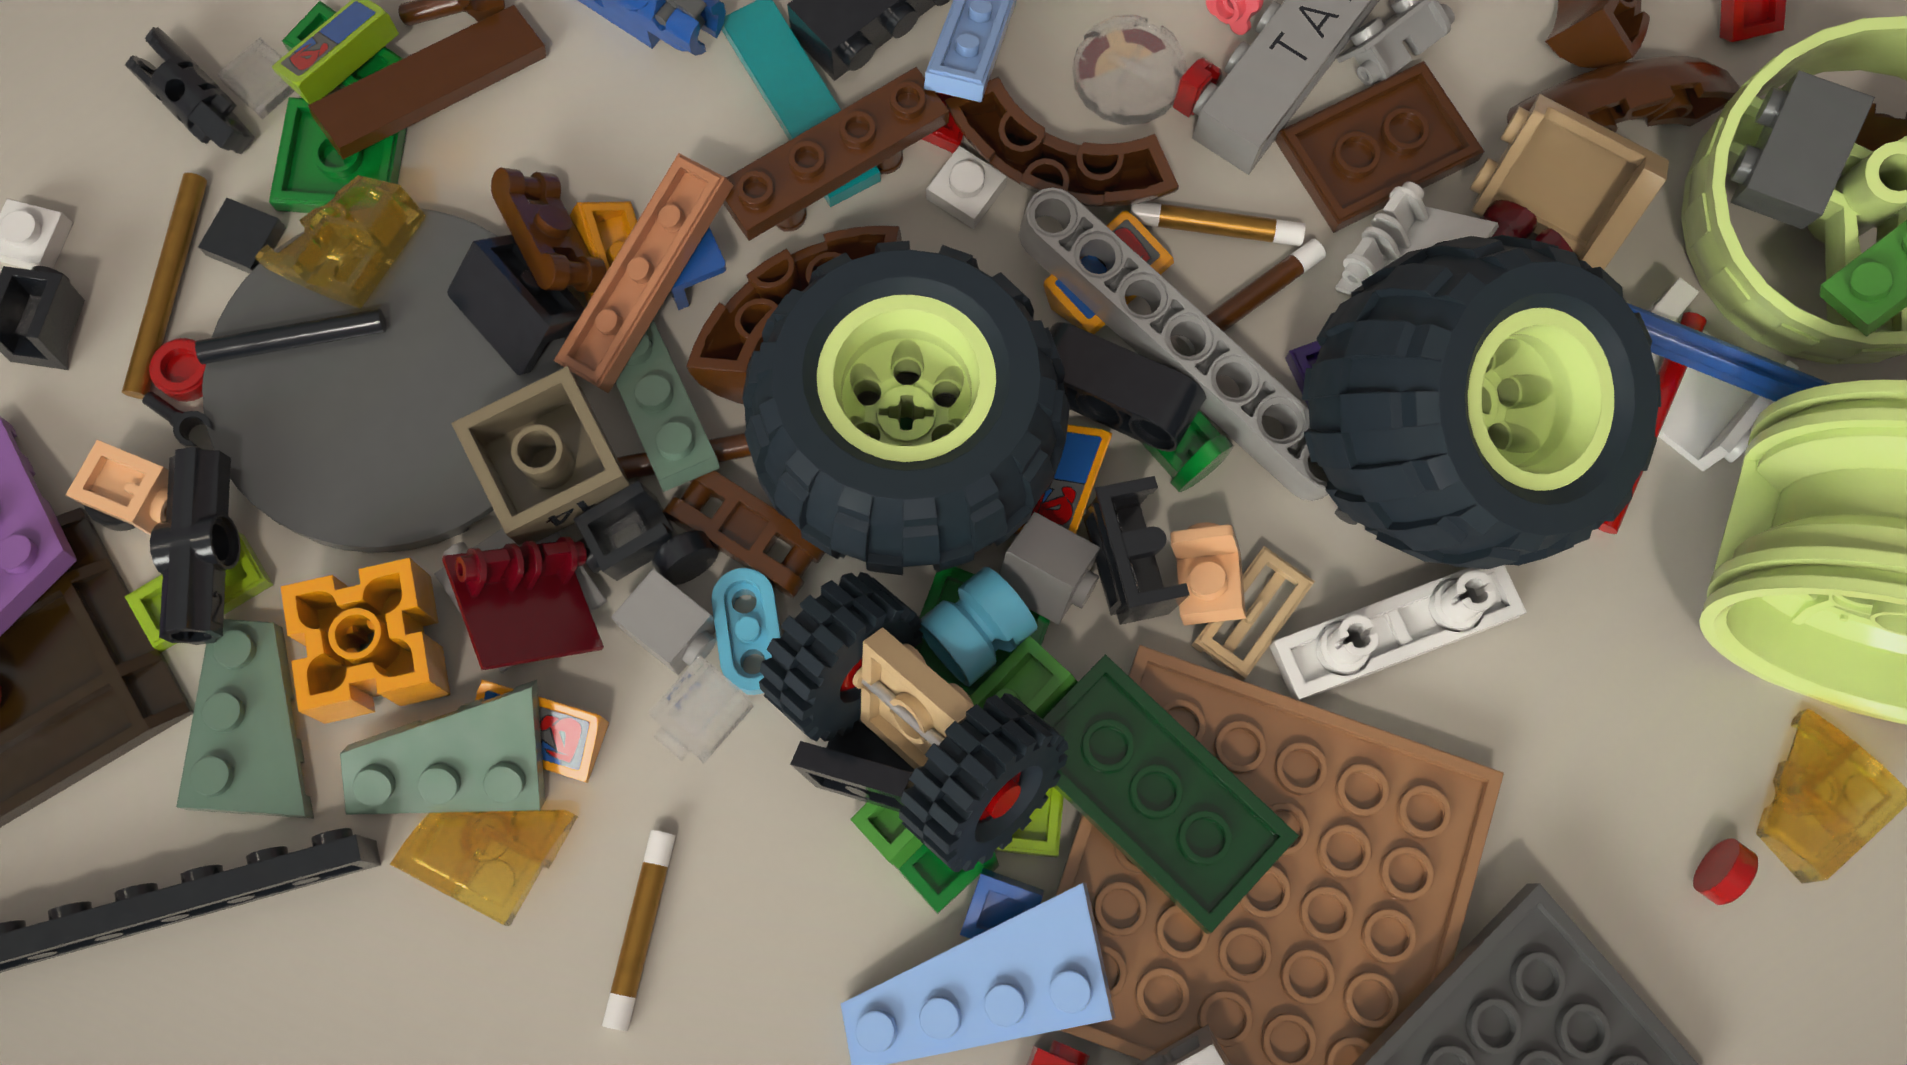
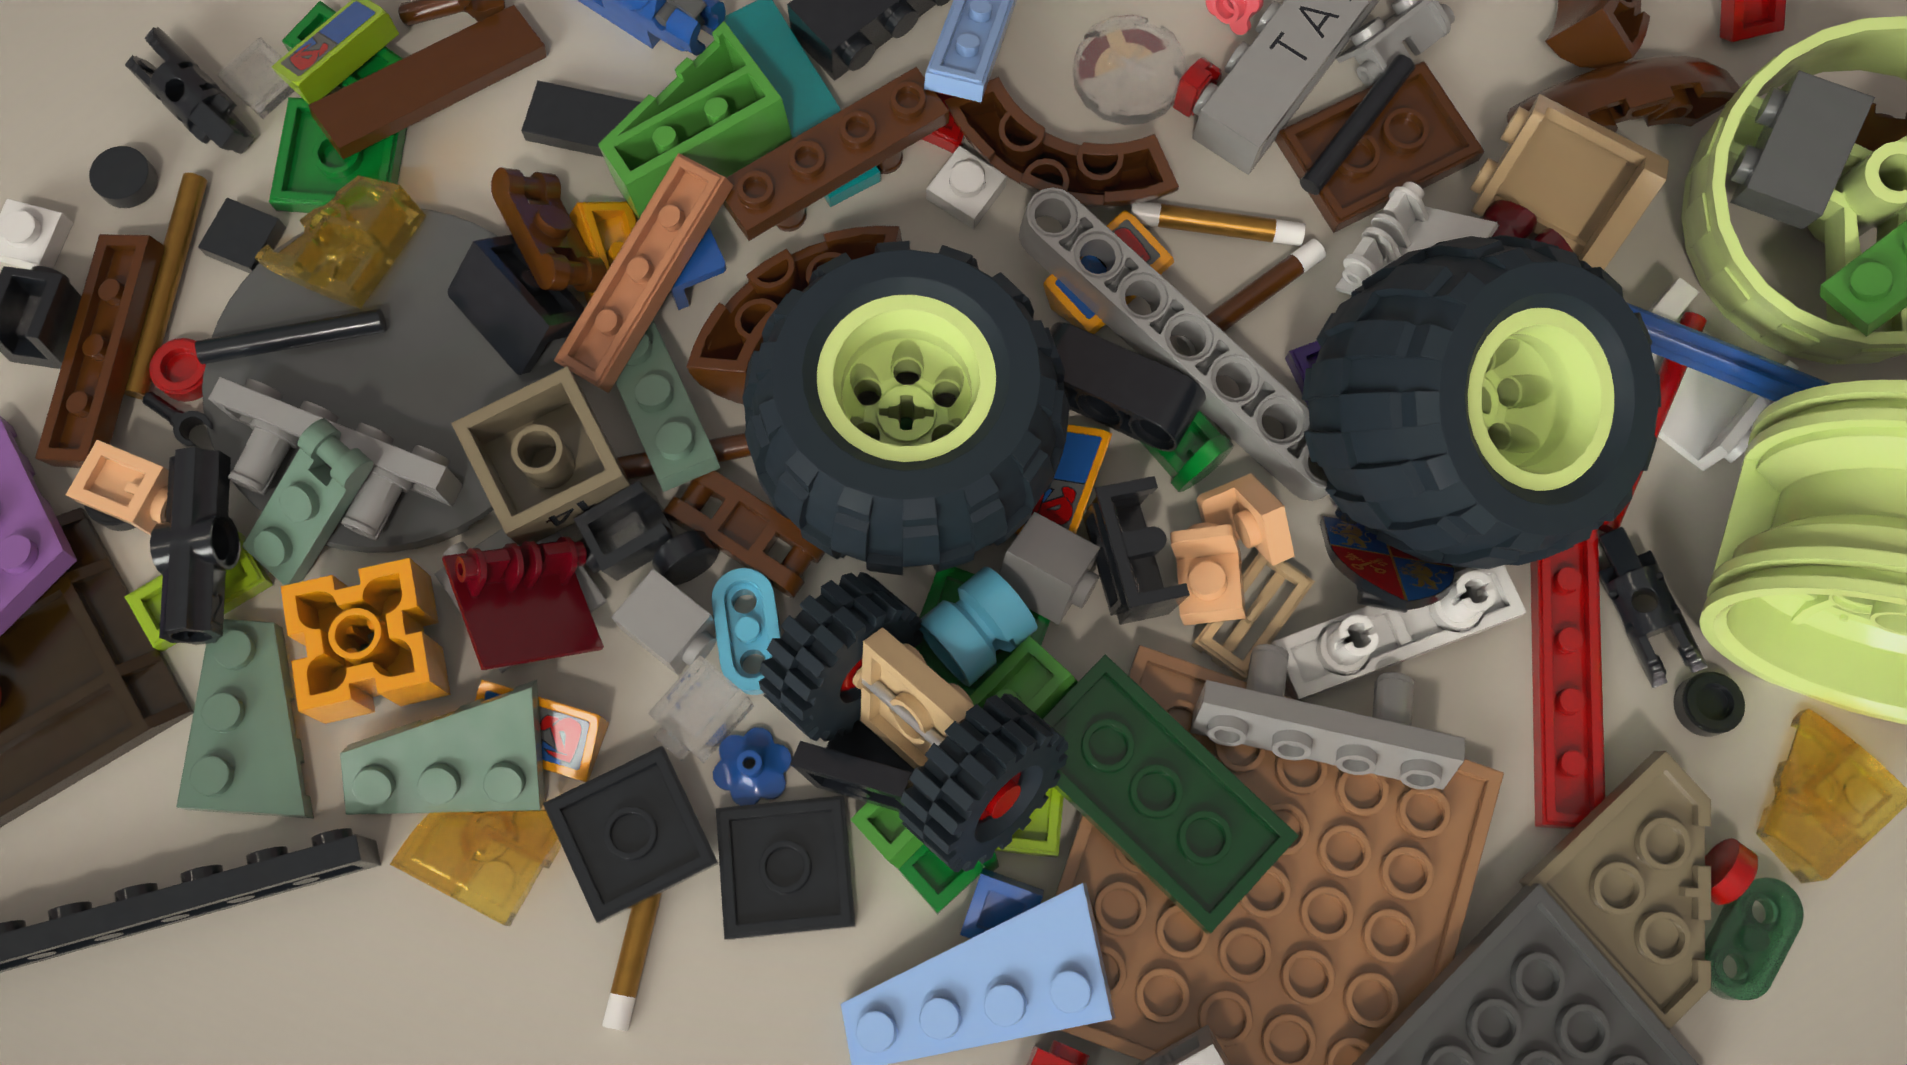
none -> reddish brown plate [35,234,165,468]
none -> black tile [89,146,157,208]
none -> light grey plate [208,377,463,541]
none -> sand green plate [242,418,374,585]
none -> black tile [521,80,641,157]
none -> black tile [543,745,719,924]
none -> bright green wedge [598,21,793,219]
none -> blue plant [713,728,792,806]
none -> black tile [716,795,856,940]
none -> light grey plate [1190,644,1465,790]
none -> light nougat bracket [1197,473,1295,566]
none -> black bar [1300,55,1415,195]
none -> shield [1320,516,1455,613]
none -> dark tan plate [1519,751,1711,1030]
none -> red tile [1530,529,1605,830]
none -> black hinge [1599,527,1708,688]
none -> black tile [1674,672,1745,737]
none -> clear green plate [1705,877,1804,1001]

